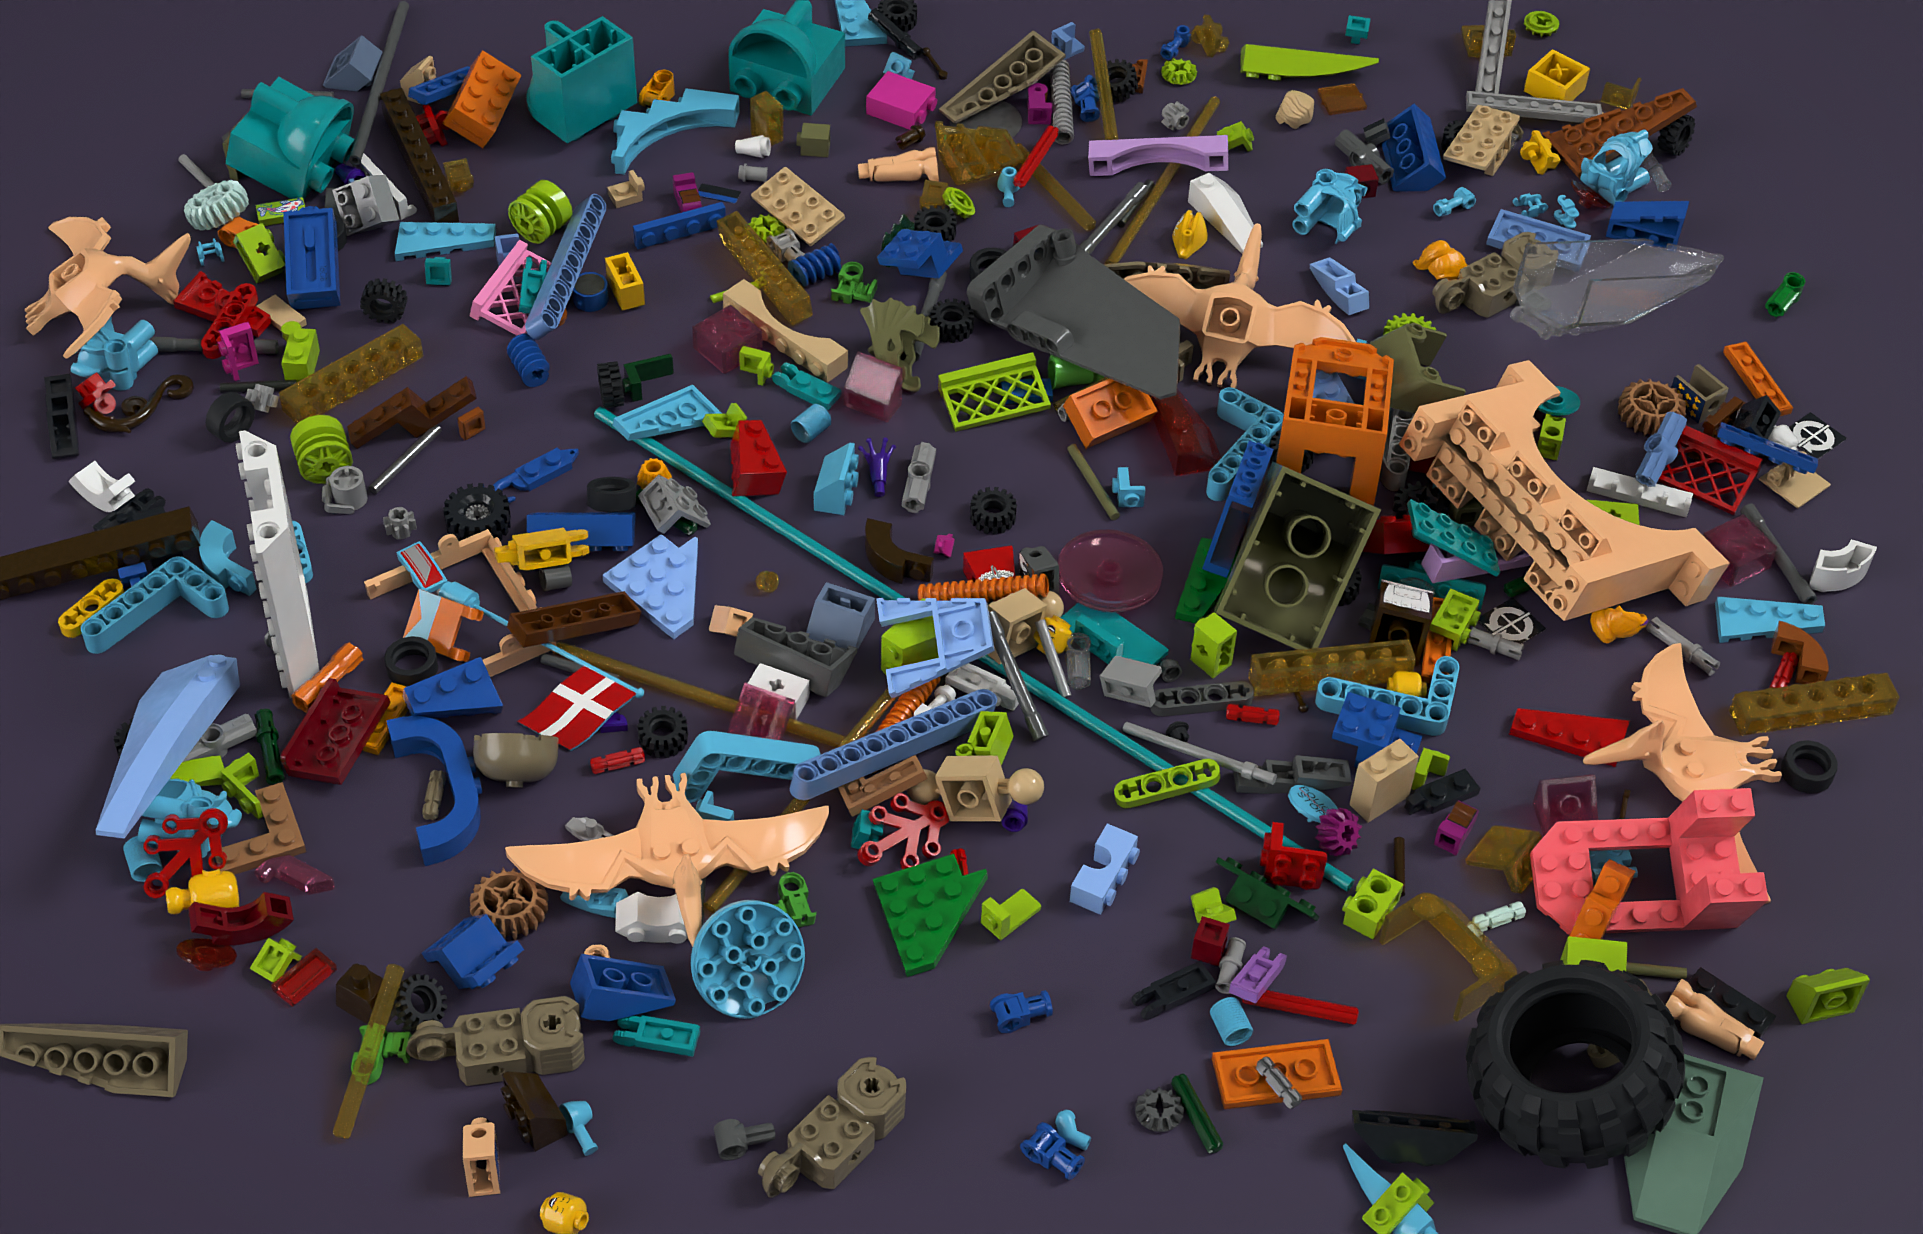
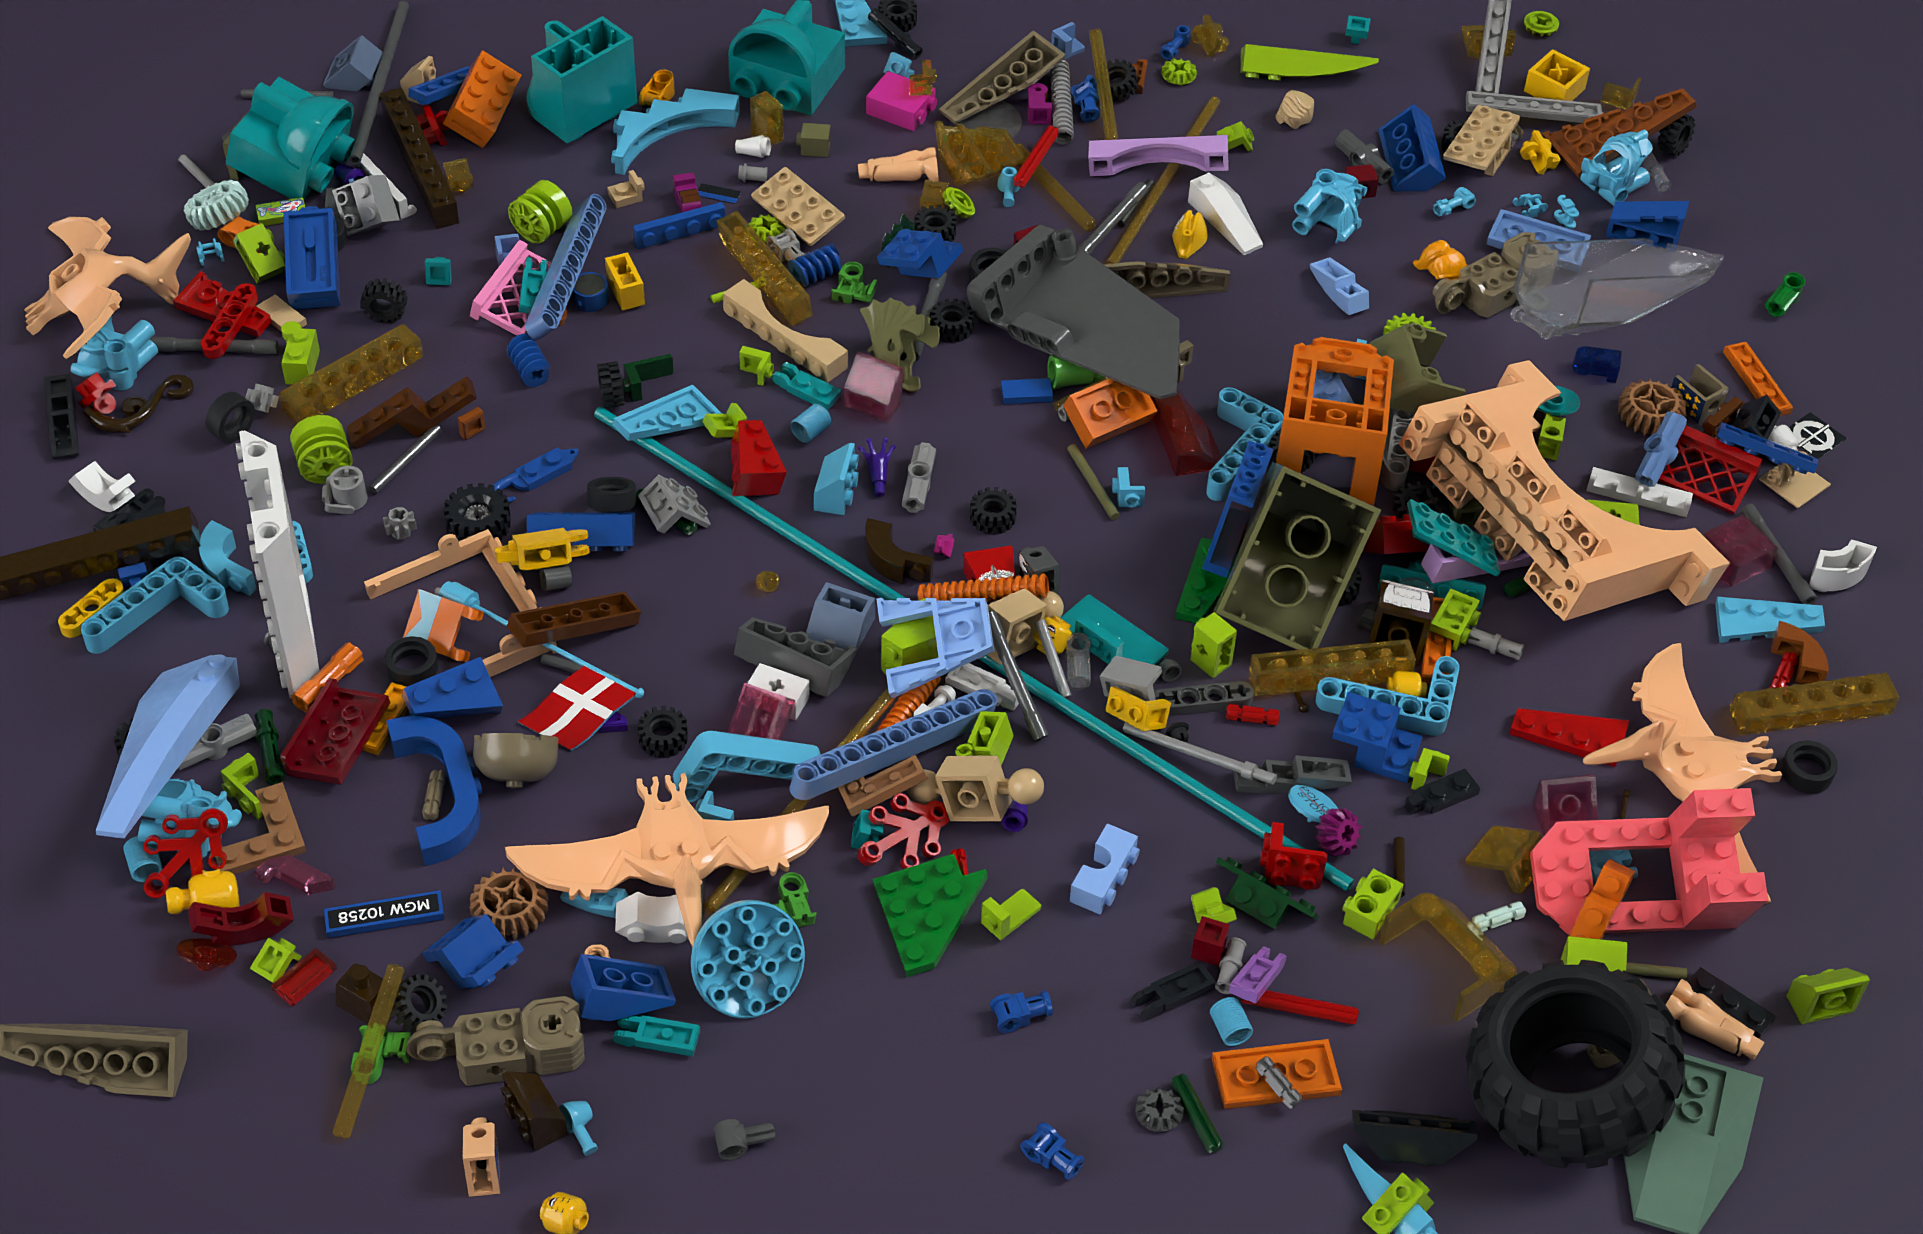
lime slope [170,756,224,786] -> none
dark pink bracket [217,322,259,381] -> none
pearl dark grey bar [220,380,297,393] -> none
medium azure wing [395,222,496,261] -> none
slope [396,541,448,593] -> none
clear yellow piece [555,641,855,748] -> none
light grey piece [565,817,614,841] -> none
red axle [590,747,645,774] -> none
light blue wing [602,534,698,639] -> none
light orange piece [637,458,672,490] -> none
clear pink brick [692,305,762,374] -> none
light nougat panel [709,605,753,637] -> none
dark tan brick [758,1057,906,1198] -> none
dark brown pin [895,125,926,150] -> none
dark brown hinge [922,47,948,80] -> none
lime fence [938,352,1051,432] -> none
medium azure arm [1055,1110,1091,1151] -> none
clear pink dish [1058,529,1163,612] -> none
lime beam [1114,759,1220,808] -> none
light nougat animal [1124,223,1356,389] -> none
light grey gear [1161,101,1189,131] -> none
clear orange piece [1317,83,1367,115] -> none
tan brick [1349,739,1419,823] -> none
tile [1363,118,1391,145] -> none
magenta leg [1434,800,1479,856] -> none
sticker [1478,598,1546,644] -> none
clear red dish [1570,180,1611,209] -> none
light orange hair [1590,605,1649,644] -> none
light grey pin [1646,617,1720,676] -> none
none -> tile [324,890,444,938]
none -> clear yellow bracket [909,60,936,95]
none -> yellow bracket [1106,686,1171,731]
none -> clear blue leg [1572,346,1622,383]

